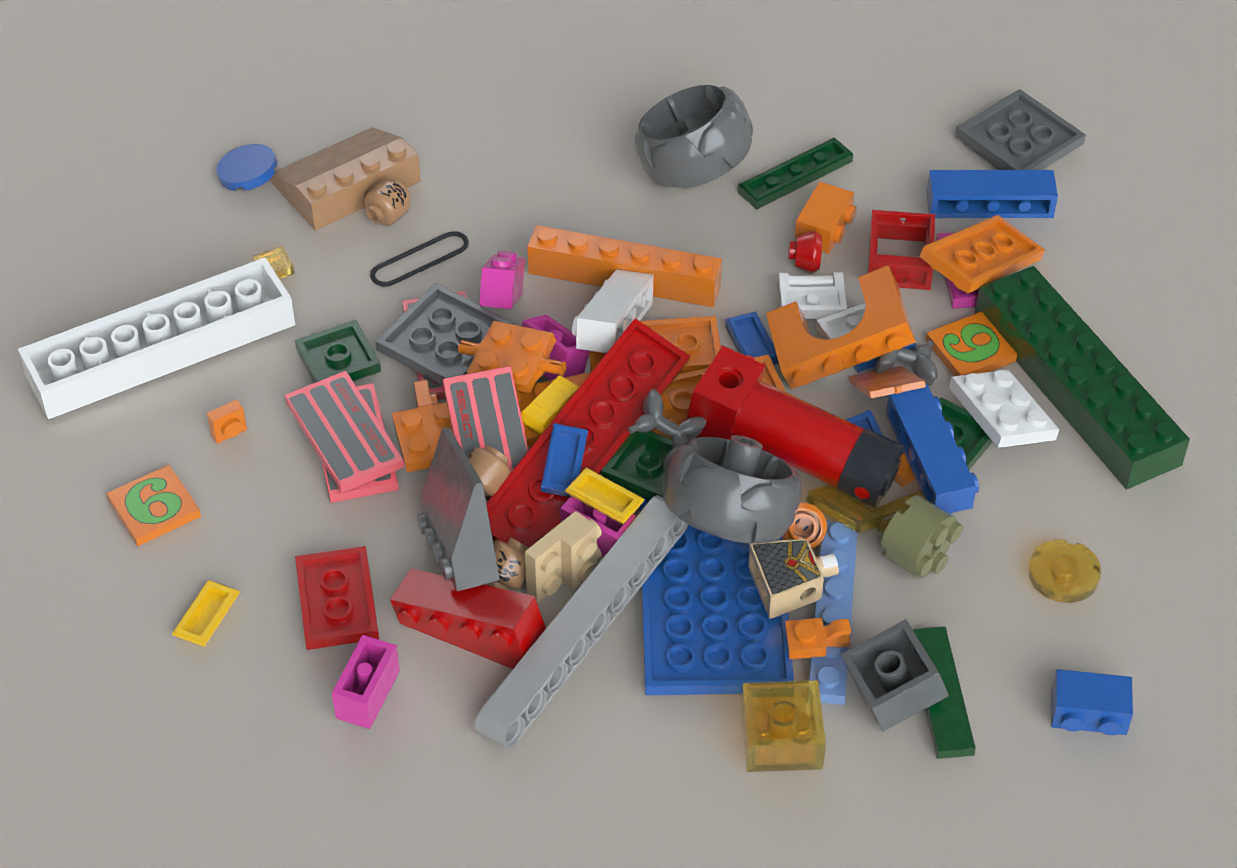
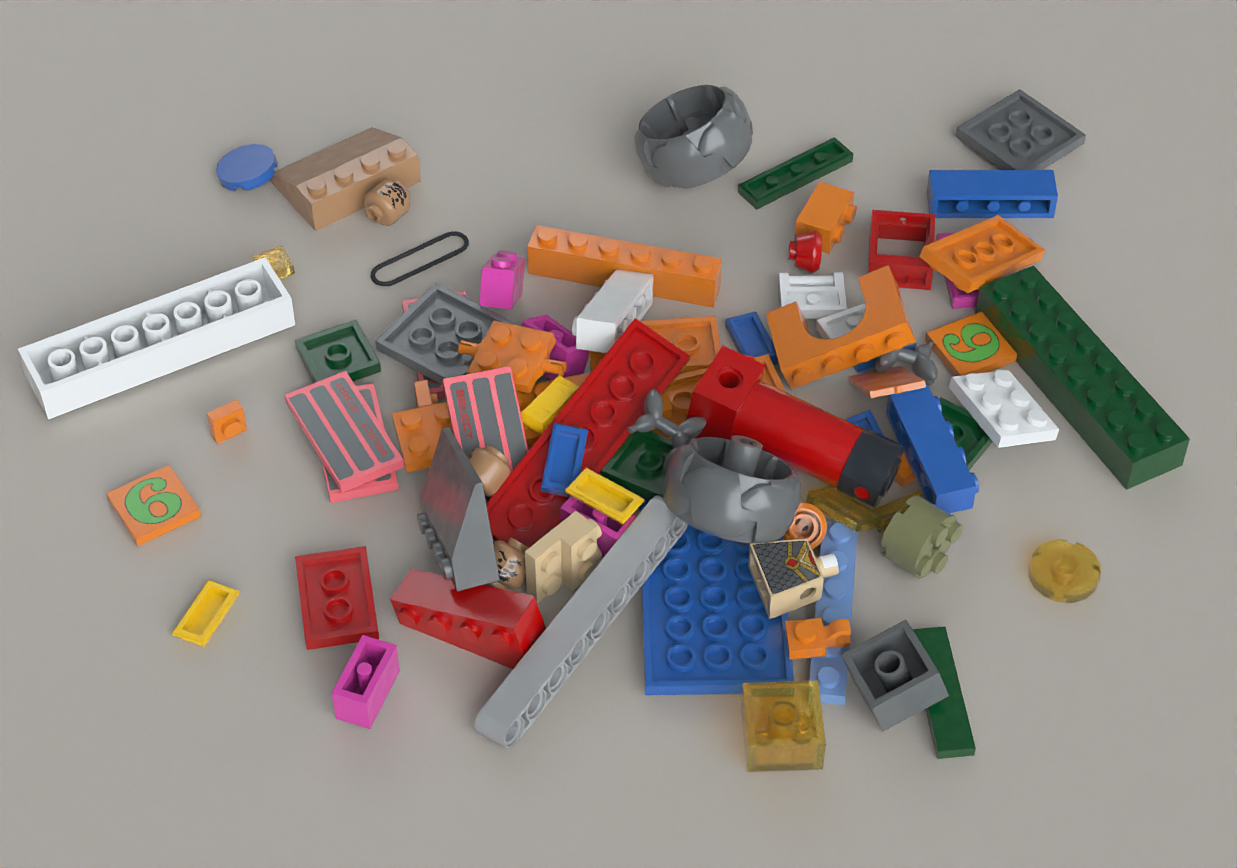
blue brick [1051,669,1133,735] -> none

